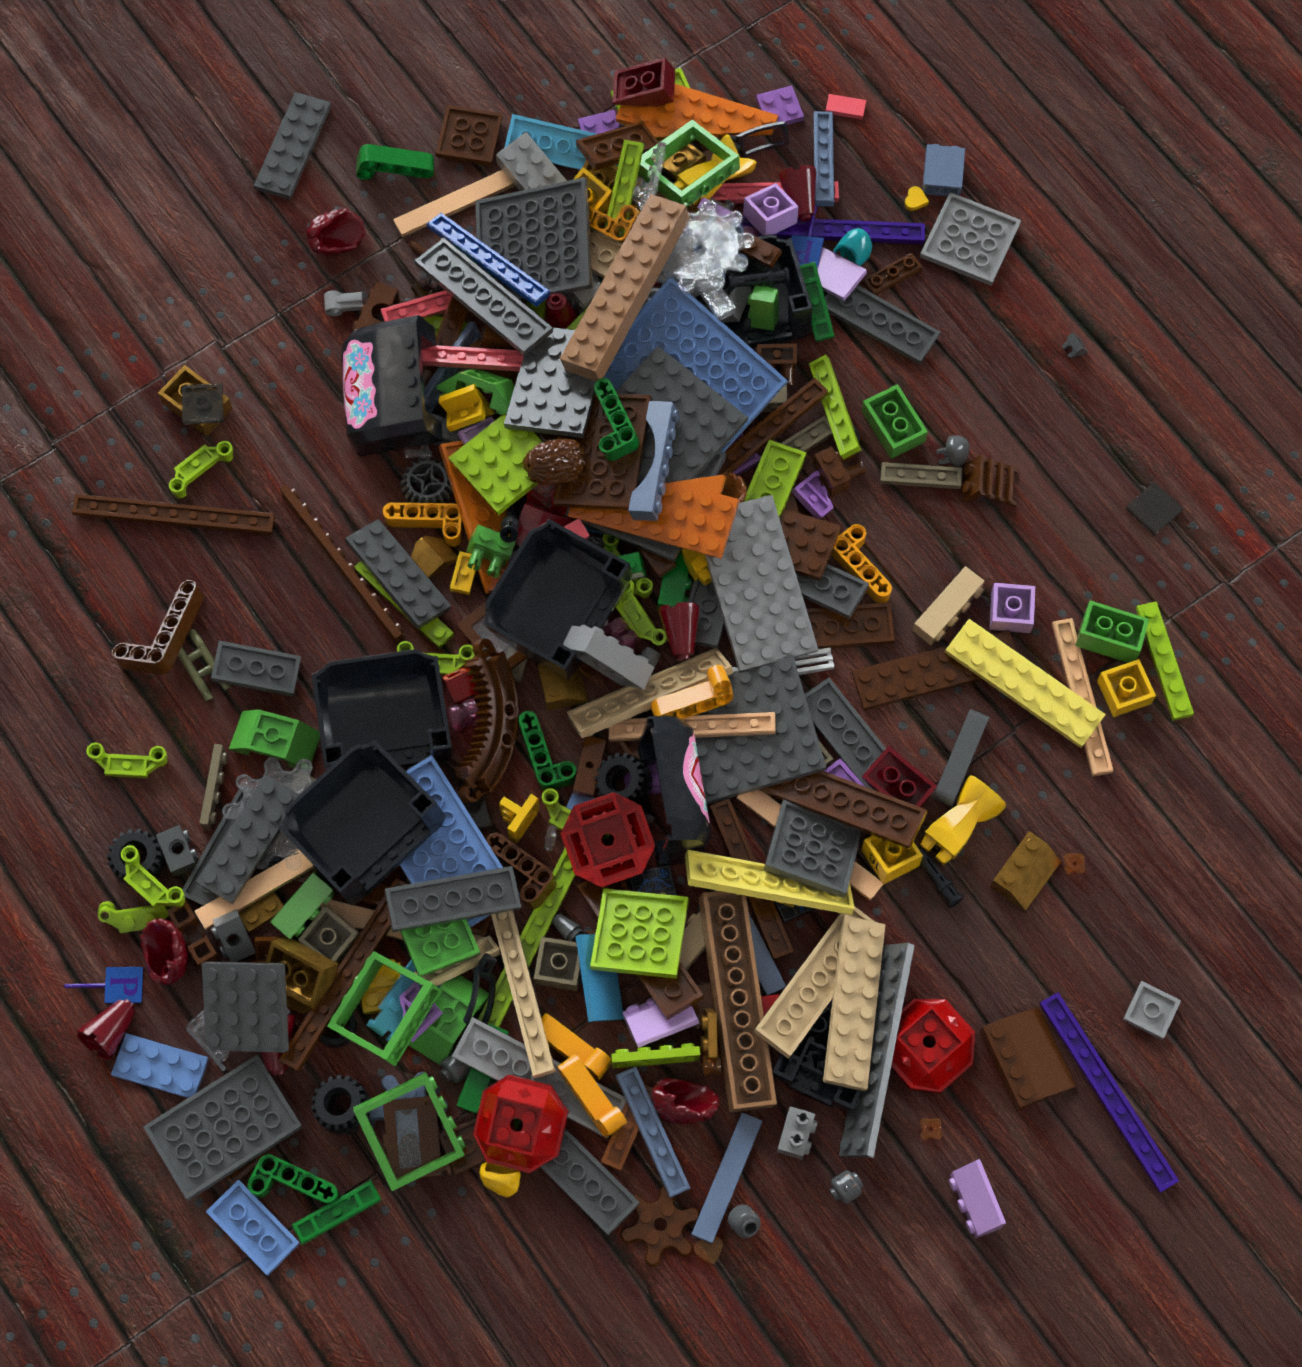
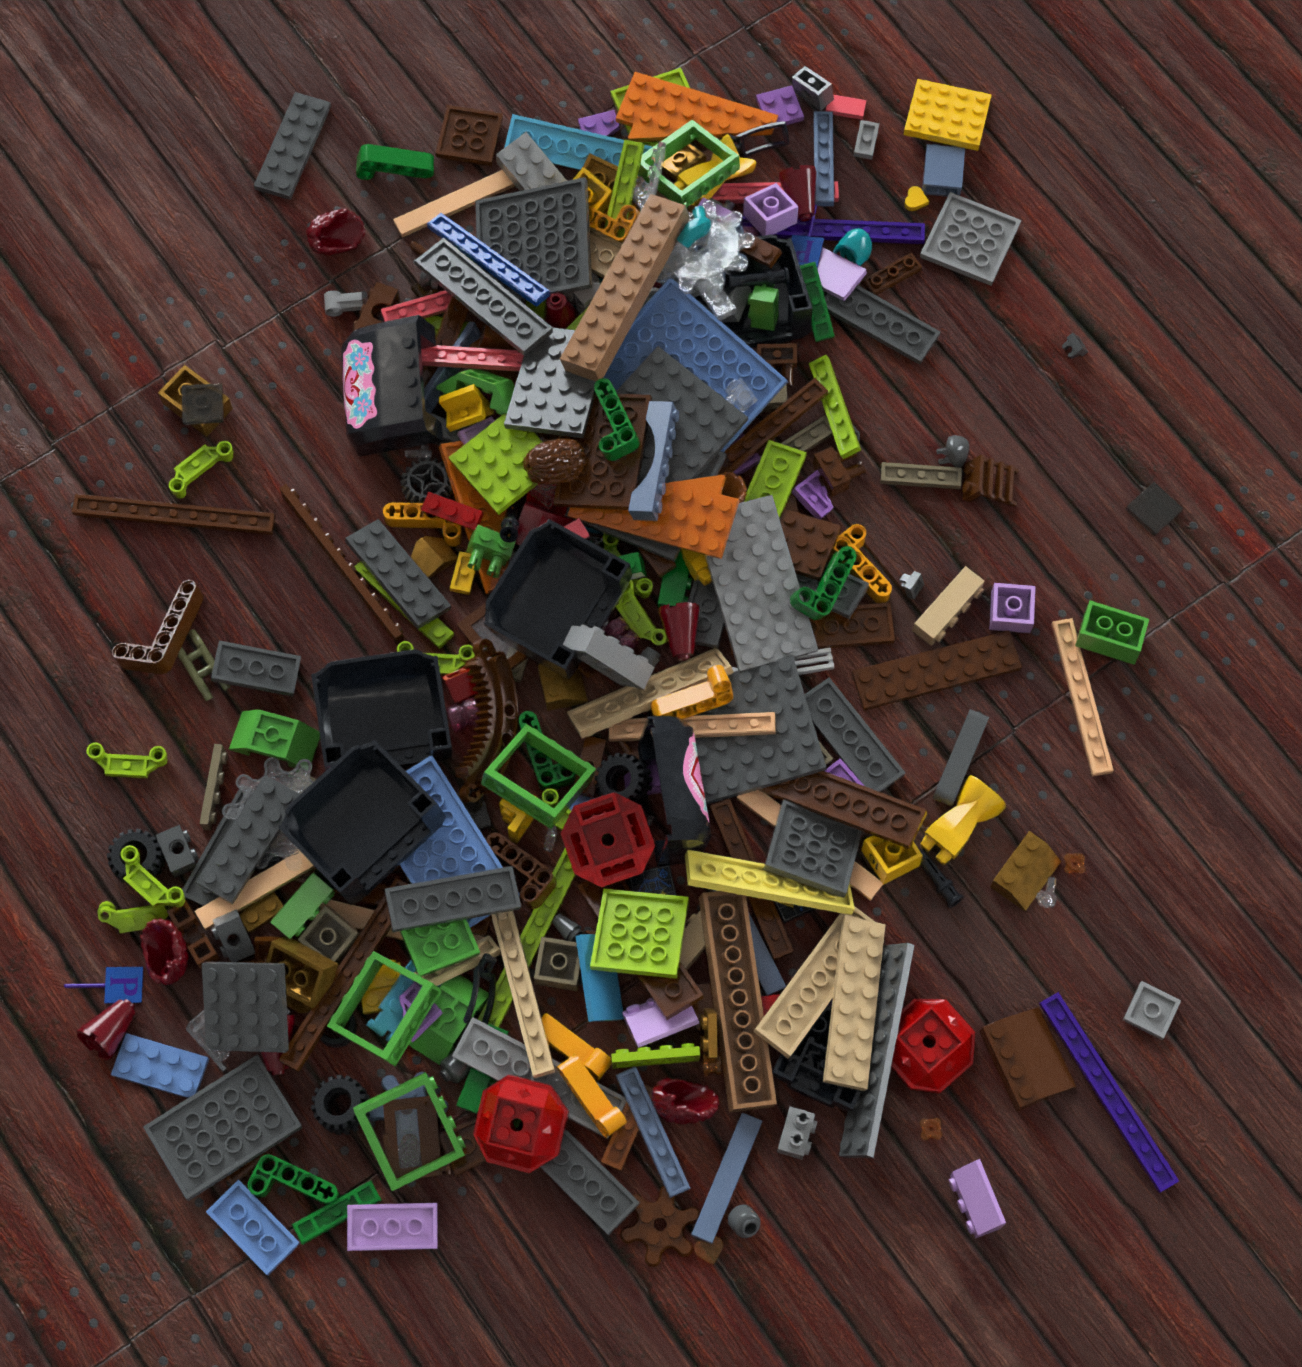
yellow hair [479,1162,521,1198] -> none
reddish brown tile [576,121,659,170] -> none
dark red slope [612,58,675,107] -> none
dark grey head [829,1170,864,1204] -> none
bright green brick [861,384,928,459] -> none
dark red slope [862,746,937,808] -> none
light yellow plate [945,619,1106,748] -> none
yellow brick [1097,659,1156,717] -> none
lime plate [1136,601,1194,721] -> none
none -> lavender tile [347,1203,437,1251]
none -> red plate [421,492,484,531]
none -> bright green window [481,724,596,829]
none -> teal arm [676,206,711,248]
none -> clear brick [725,378,758,413]
none -> green beam [790,546,857,620]
none -> dark grey brick [792,66,834,111]
none -> light grey plate [853,120,880,160]
none -> dark grey tile [899,571,925,600]
none -> yellow plate [903,79,991,151]
none -> clear plate [1036,877,1058,908]

